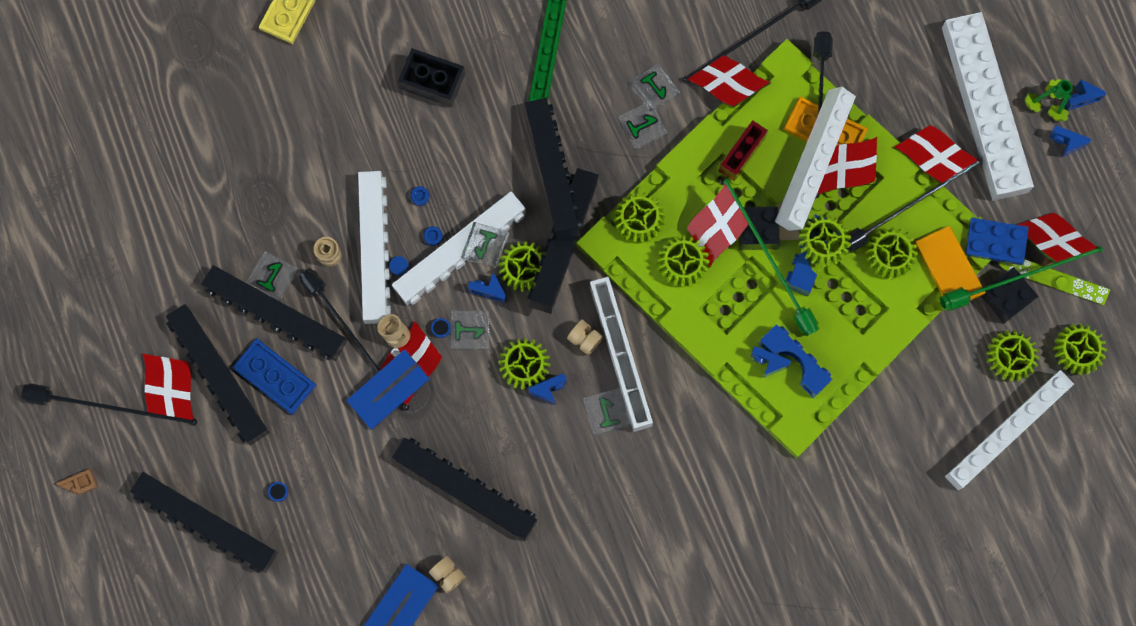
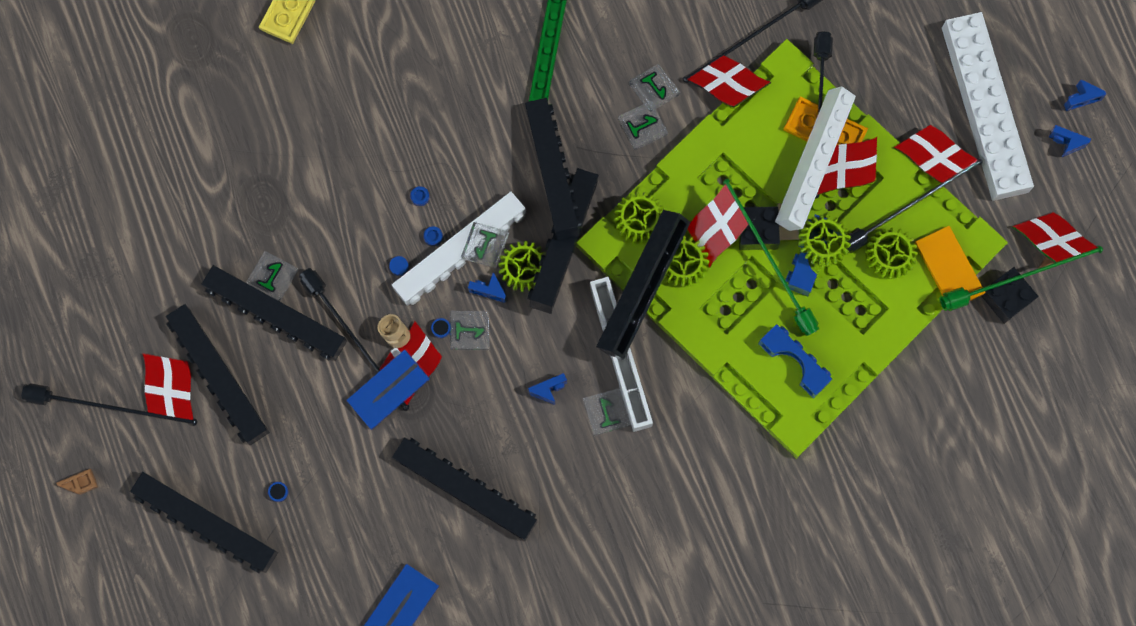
blue tile [232,338,317,415] -> none
tan wheel [314,237,342,267] -> none
white brick [358,171,391,324] -> none
black brick [398,48,465,107] -> none
tan wheel [429,556,466,594] -> none
lime gear [498,338,550,390] -> none
tan wheel [567,319,603,356] -> none
dark red brick [719,120,768,182] -> none
blue slope [750,346,791,378] -> none
white brick [945,370,1074,491] -> none
blue plate [965,217,1029,265] -> none
lime gear [986,330,1040,382] -> none
lime piece [998,259,1111,305] -> none
plant [1025,79,1073,122] -> none
lime gear [1053,323,1107,375] -> none
none -> black brick [596,210,691,360]

